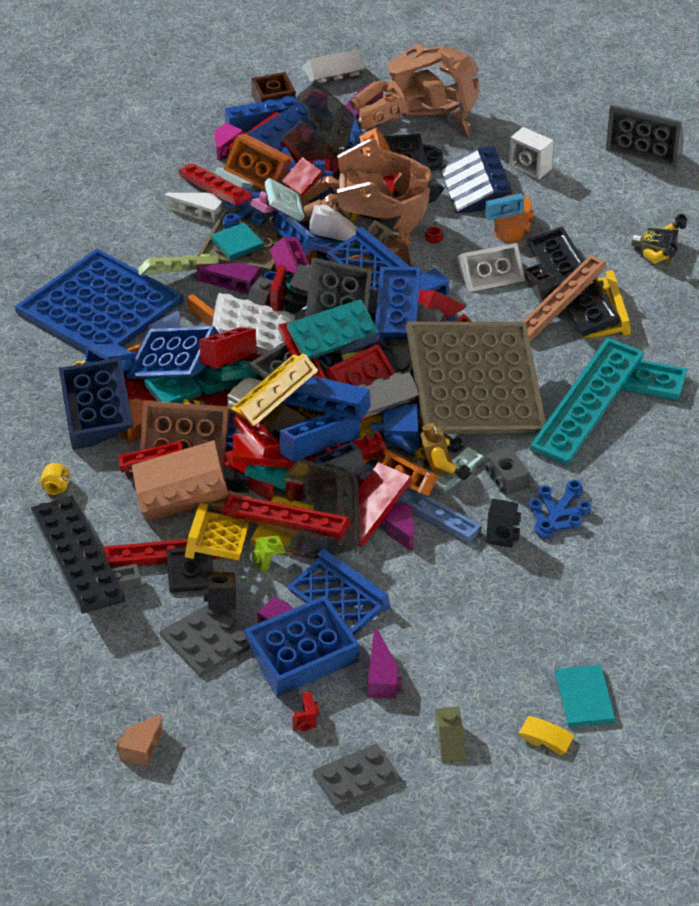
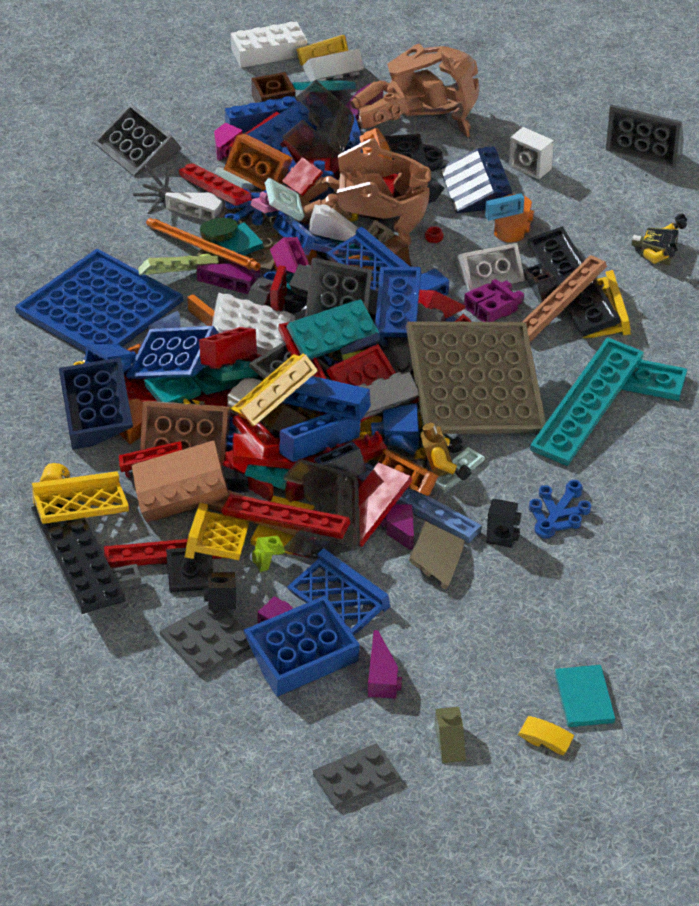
nougat slope [116,715,163,767] -> none
red bracket [292,692,319,731] -> none
dark grey brick [484,446,530,495] -> none
none -> yellow fence [32,471,129,524]
none -> dark grey slope [93,103,182,177]
none -> dark grey plant [133,165,175,214]
none -> orange piece [146,218,261,271]
none -> dark green tile [200,218,239,242]
none -> white brick [231,22,307,68]
none -> teal tile [292,80,356,91]
none -> yellow plate [296,35,349,66]
none -> dark tan slope [409,521,465,590]
none -> magenta hips [464,279,524,322]

